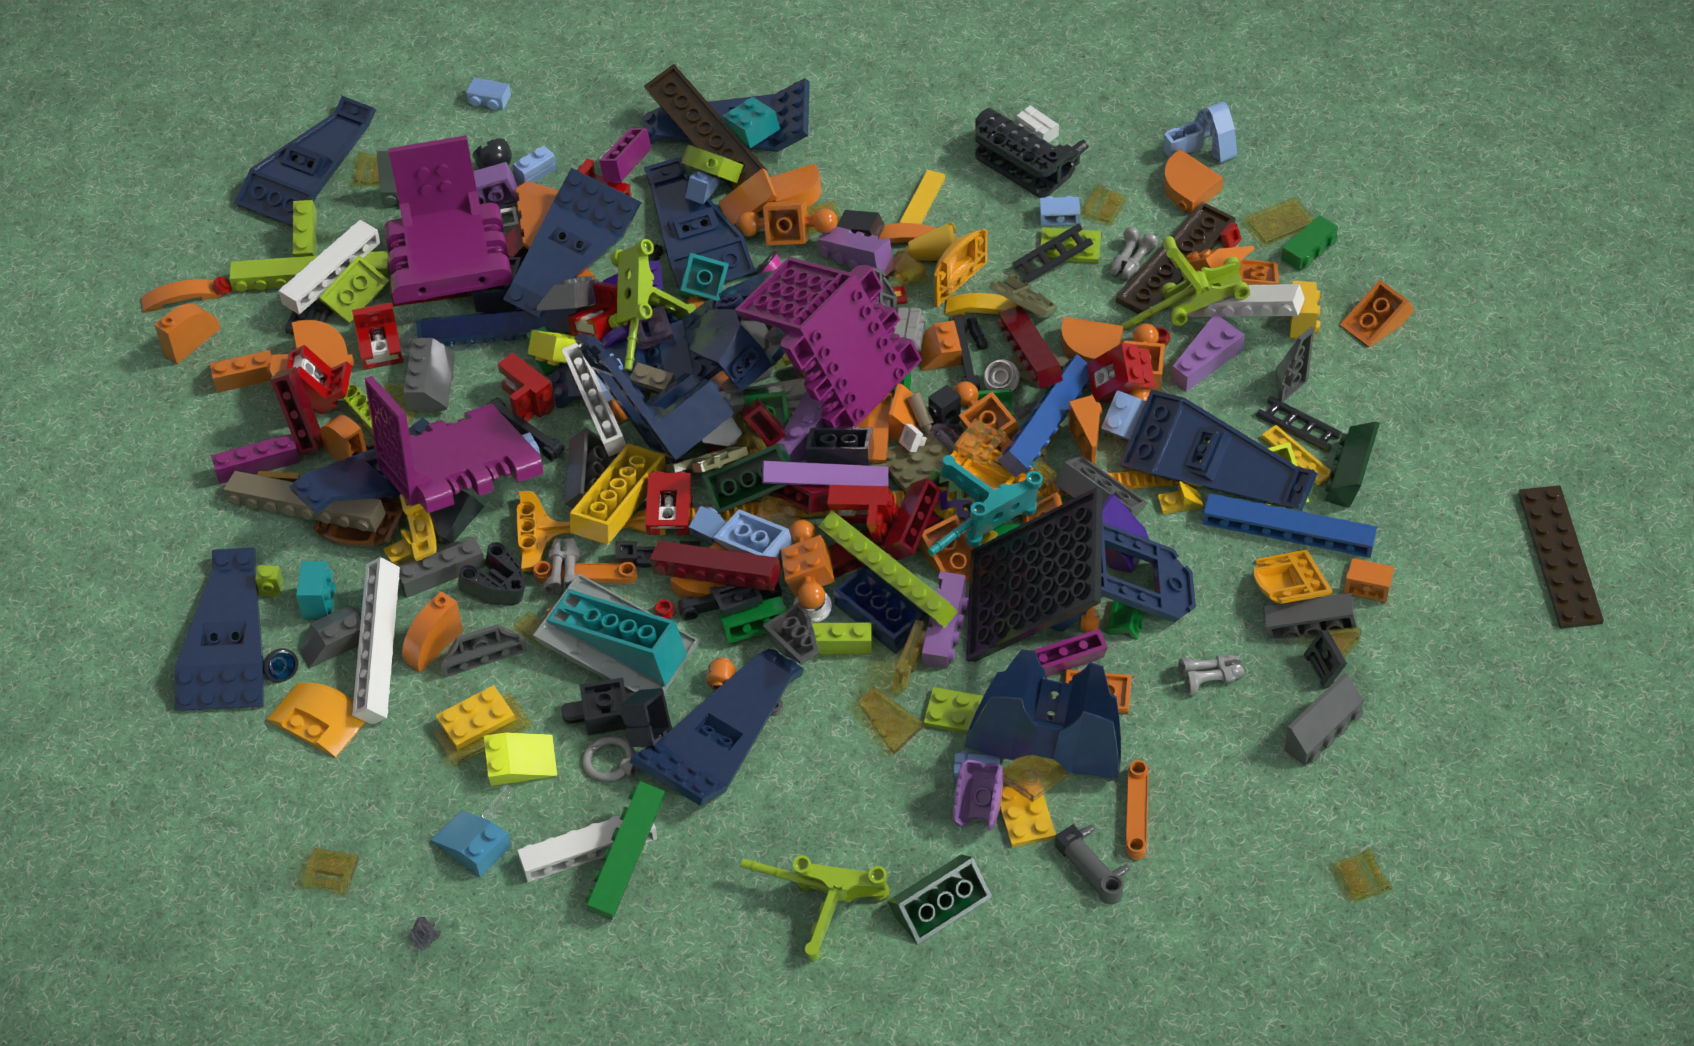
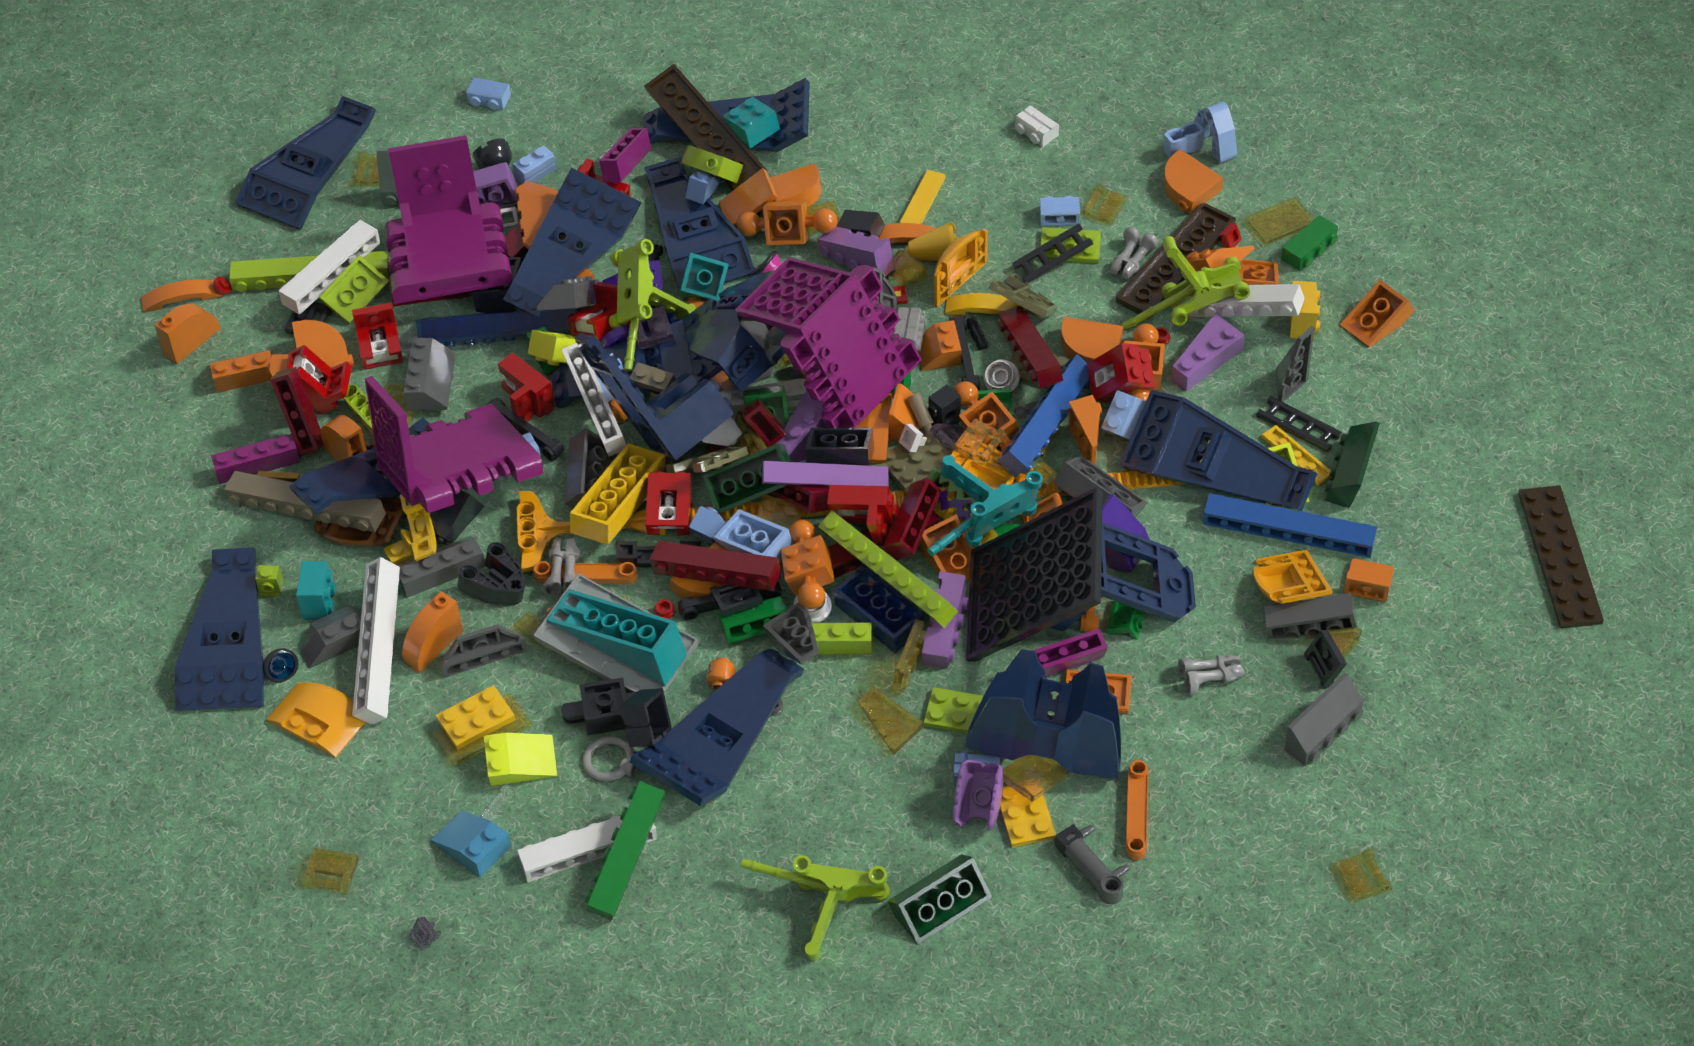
lime brick [293,200,317,257] -> none
black piece [975,108,1089,198] -> none
yellow slope [1158,481,1204,514] -> none

